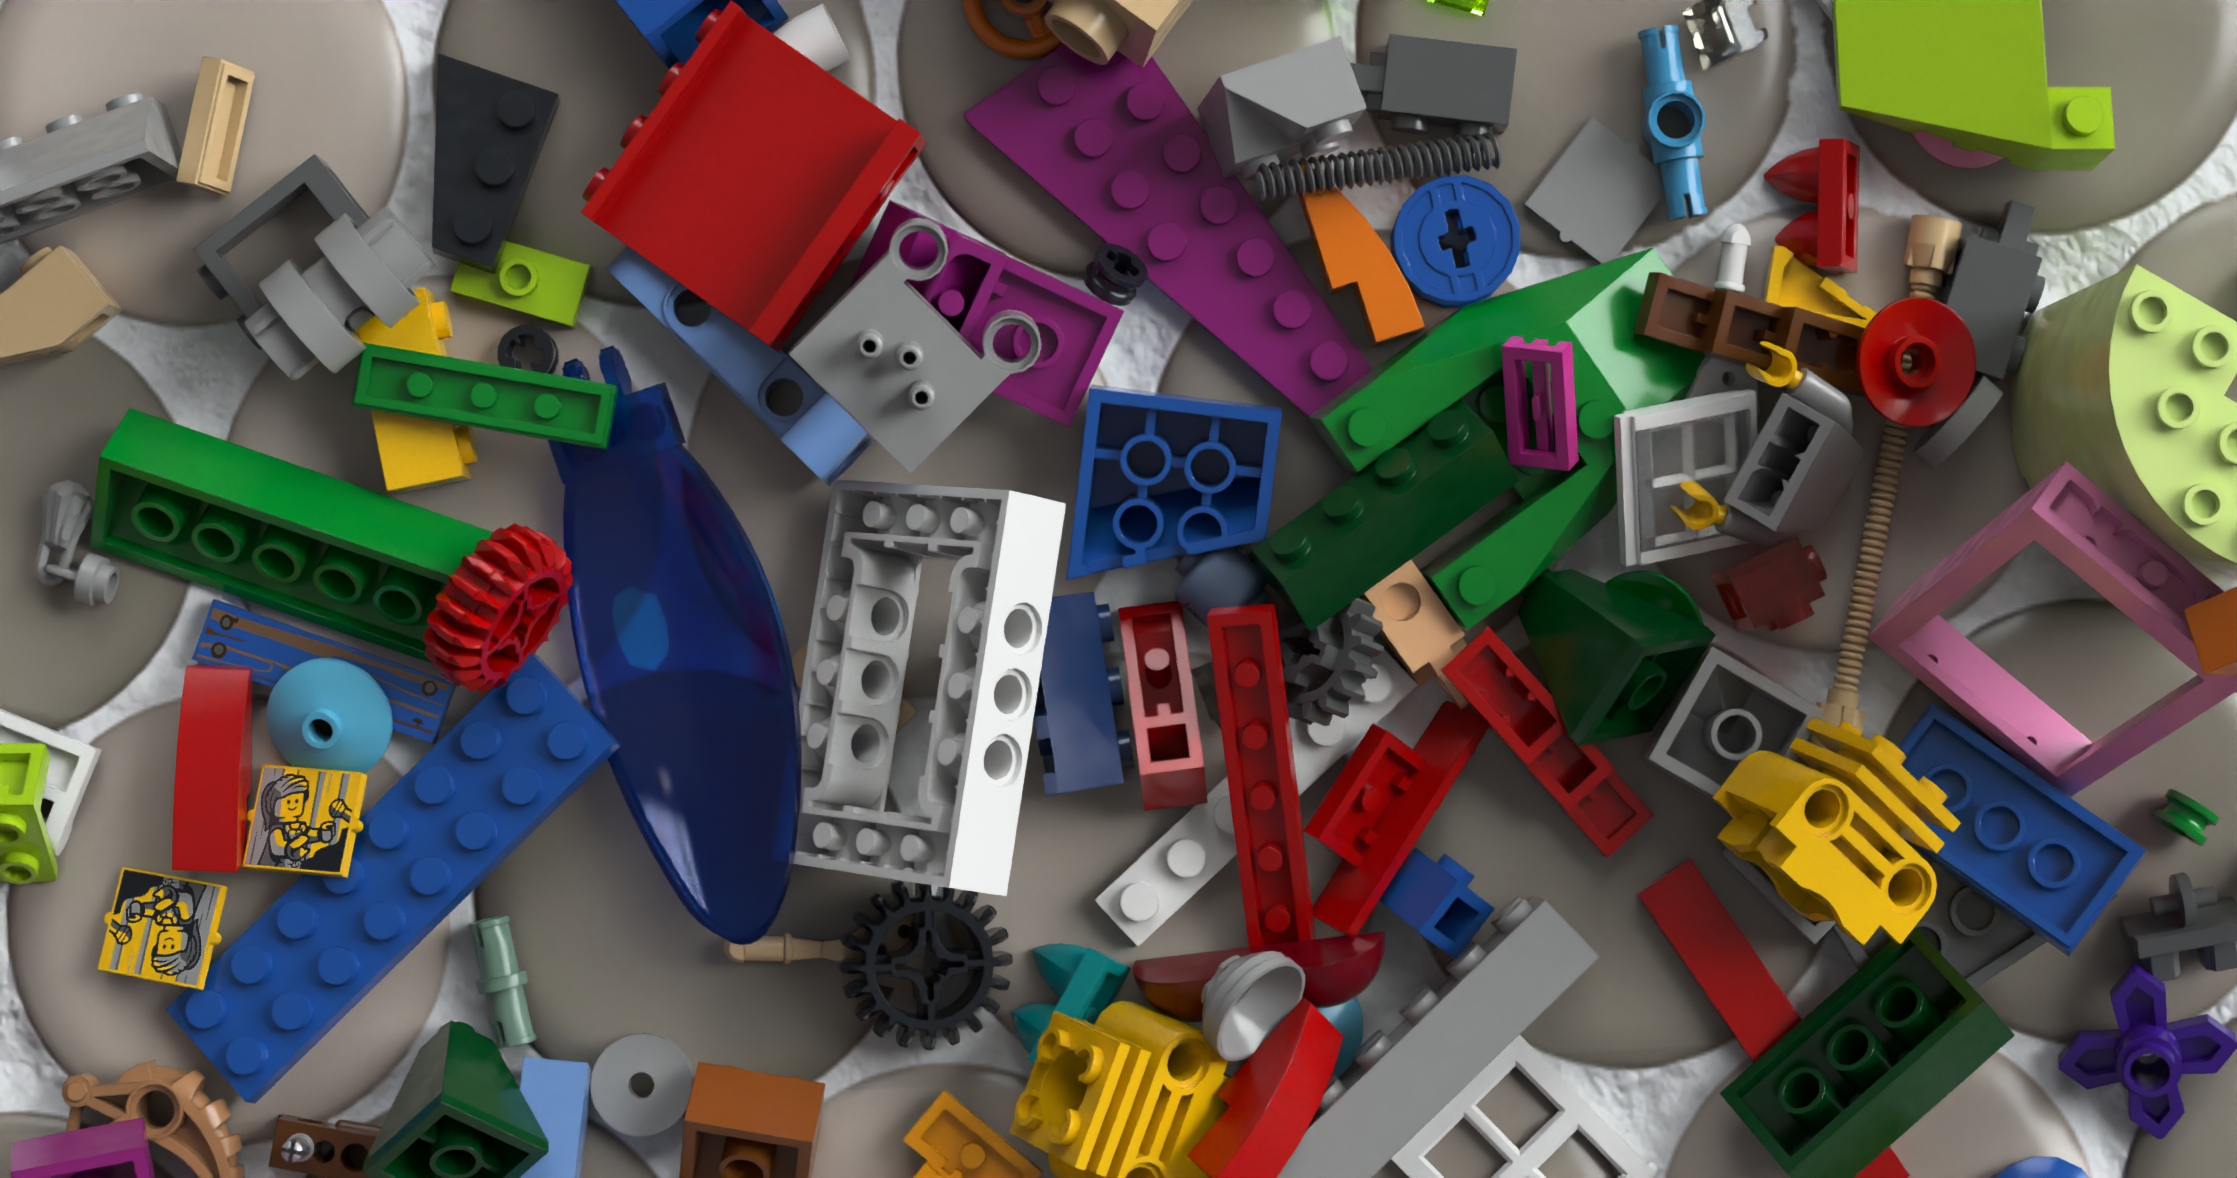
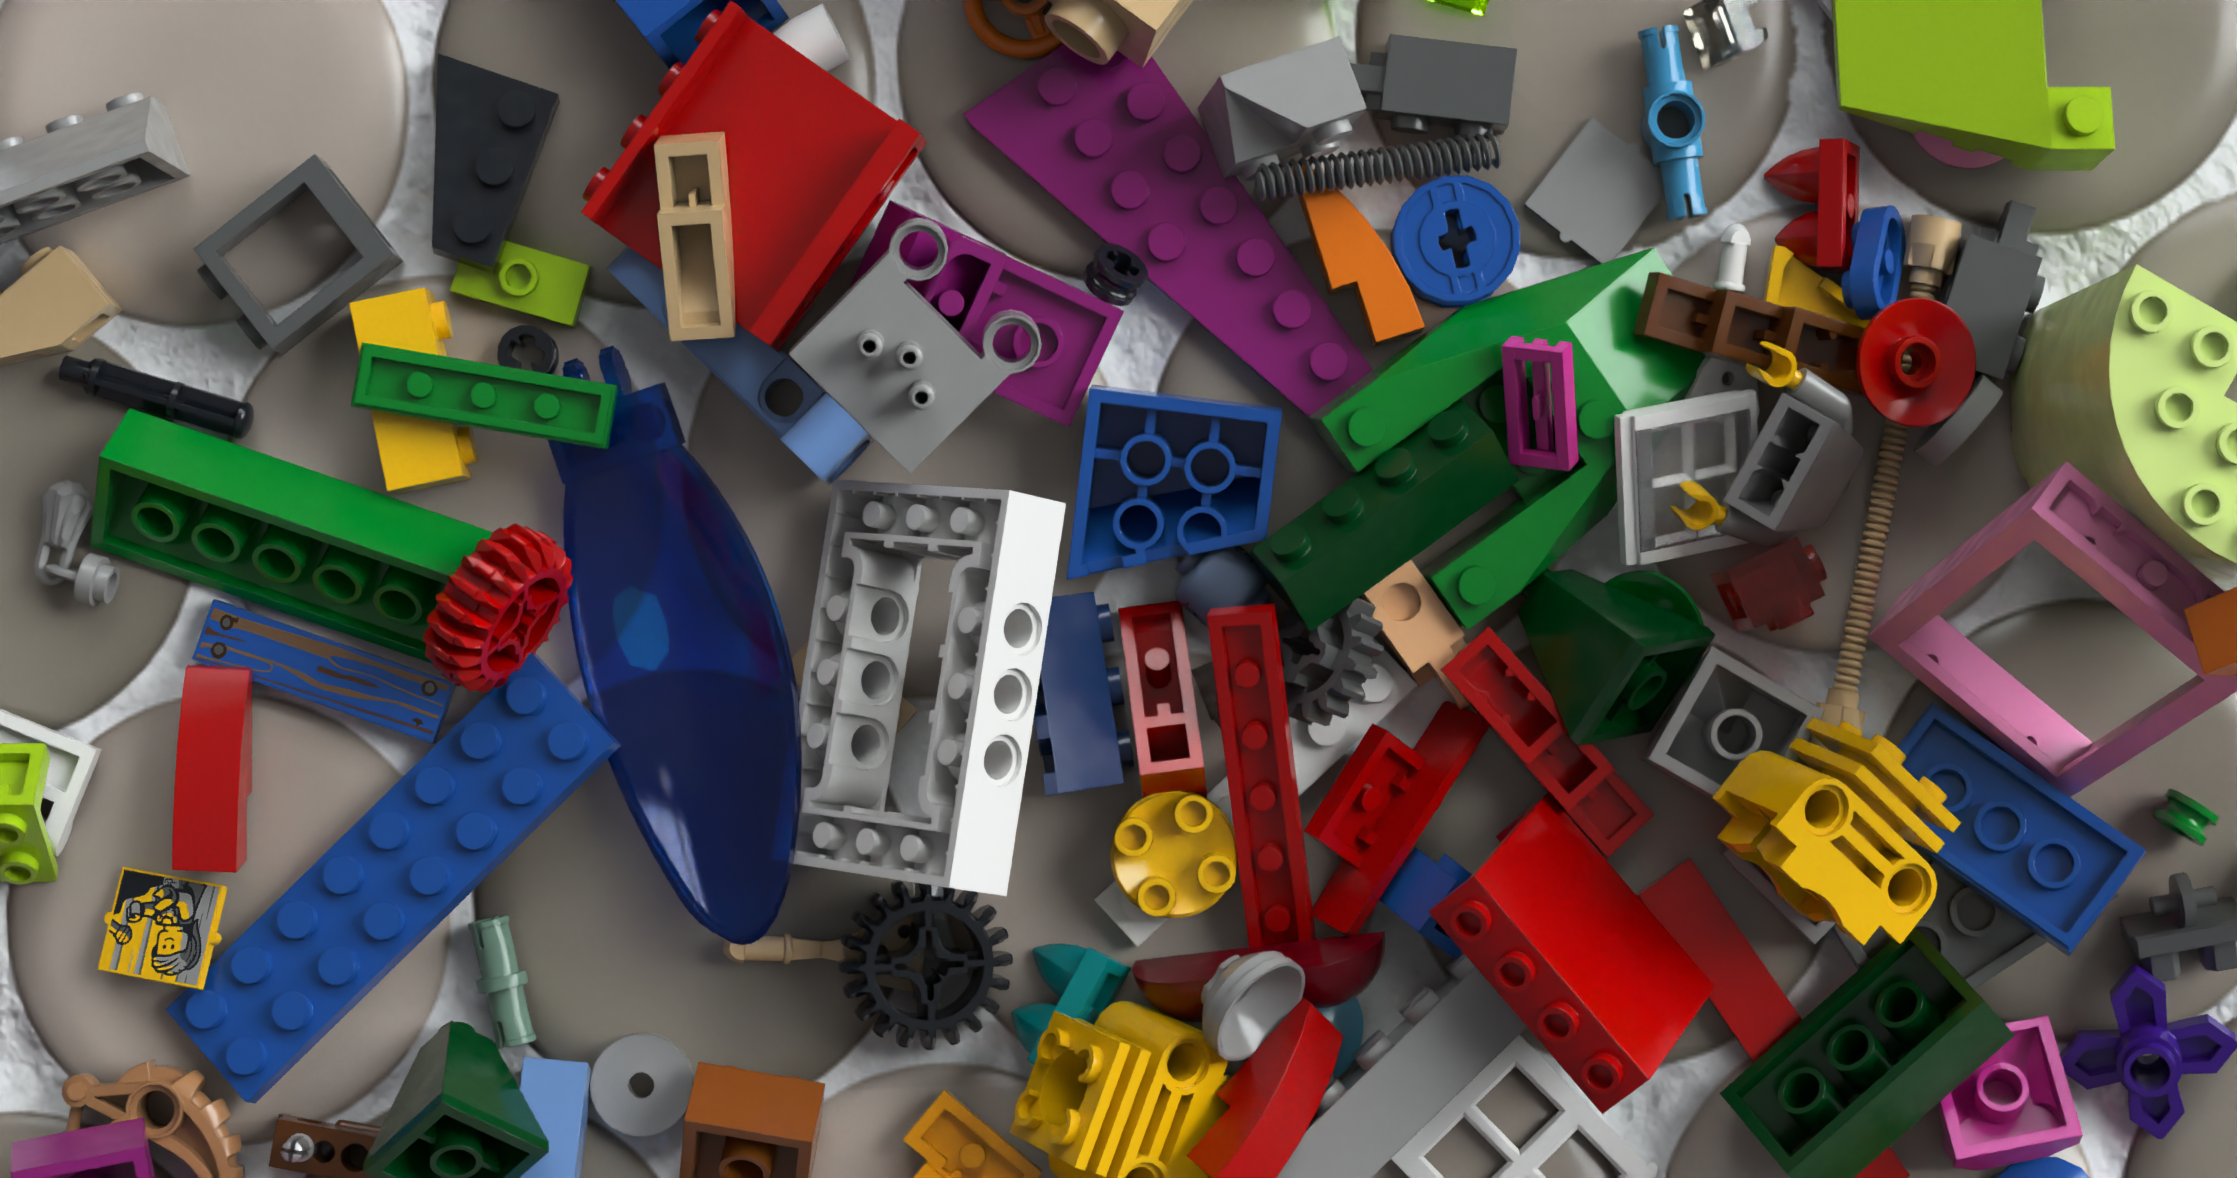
tan tile [176,56,255,196] -> none
piece [242,764,368,878] -> none
light grey piece [244,206,435,381] -> none
medium azure dish [267,658,393,773] -> none
none -> black piece [59,355,254,439]
none -> tan slope [654,132,736,342]
none -> yellow dish [1110,790,1238,918]
none -> red panel [1428,793,1715,1114]
none -> blue plate [1841,205,1906,320]
none -> dark pink slope [1937,1015,2083,1170]

